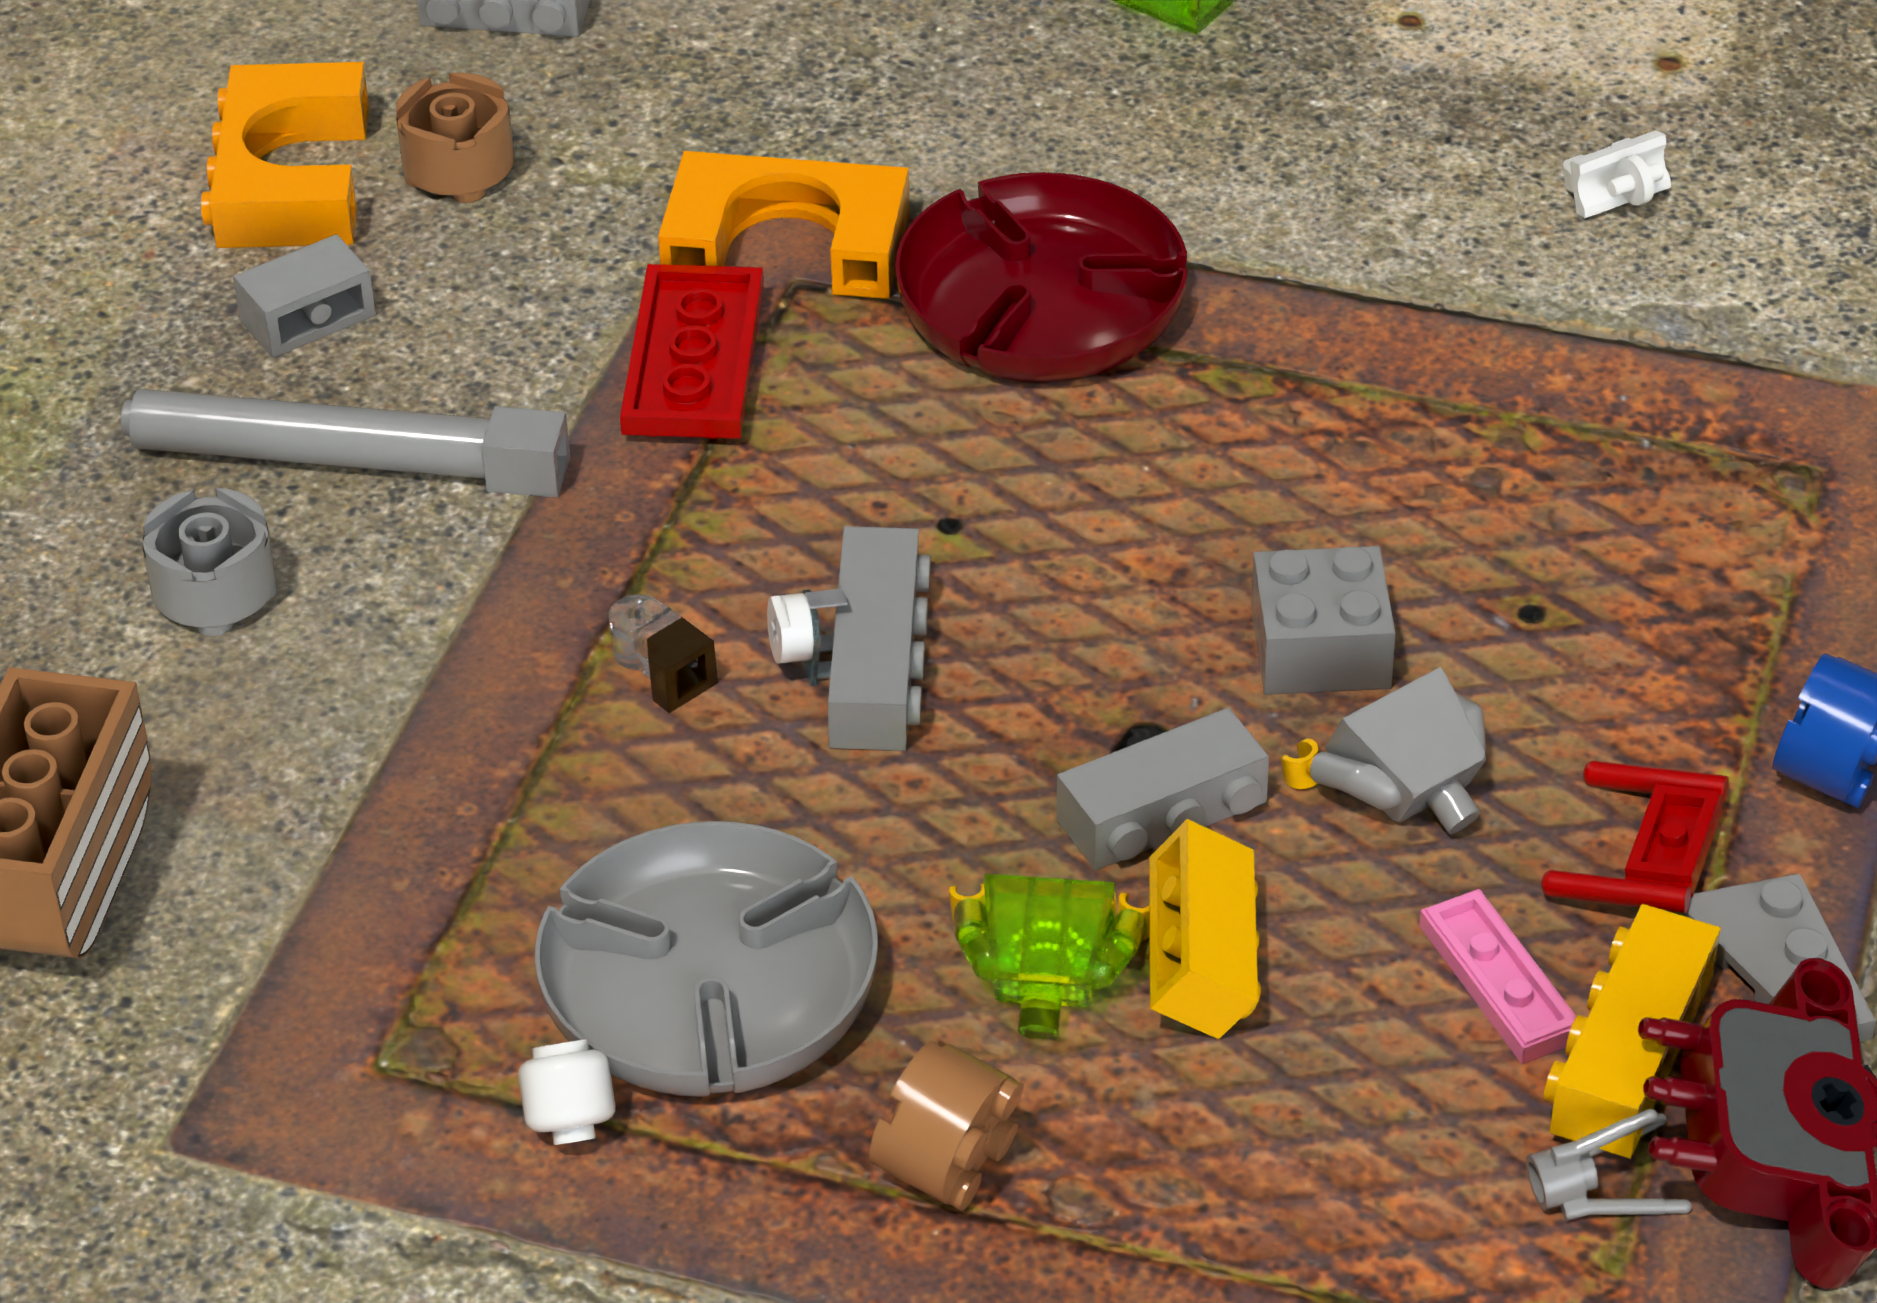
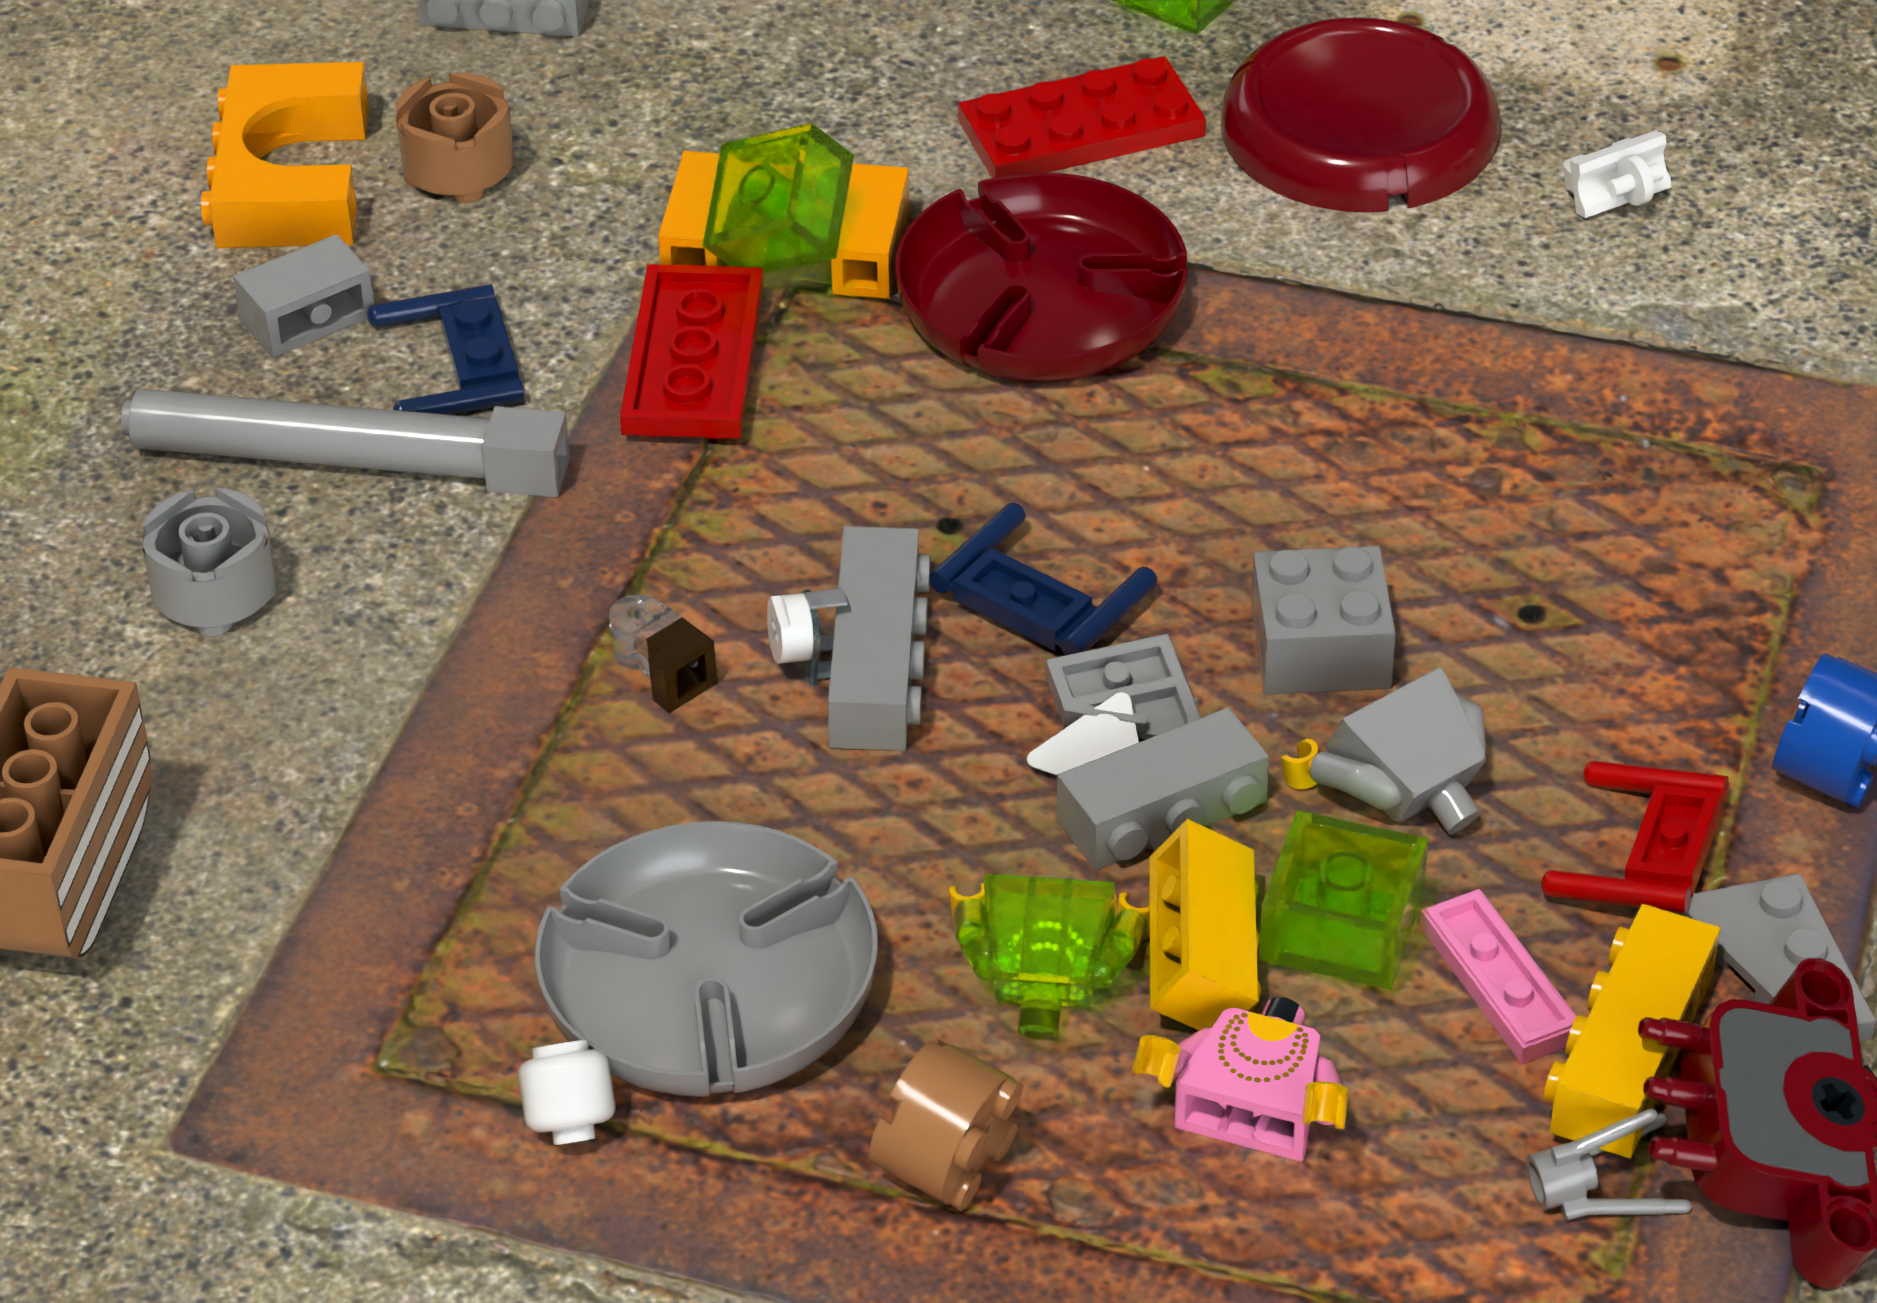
none -> dark blue plate [367,284,525,415]
none -> clear neon green brick [702,123,854,273]
none -> dark blue plate [930,502,1157,655]
none -> red plate [958,56,1206,178]
none -> white sticker [1027,692,1139,775]
none -> light grey wing [1044,634,1201,739]
none -> bright pink torso [1131,997,1349,1162]
none -> dark red piece [1220,17,1500,213]
none -> clear neon green brick [1259,810,1429,990]

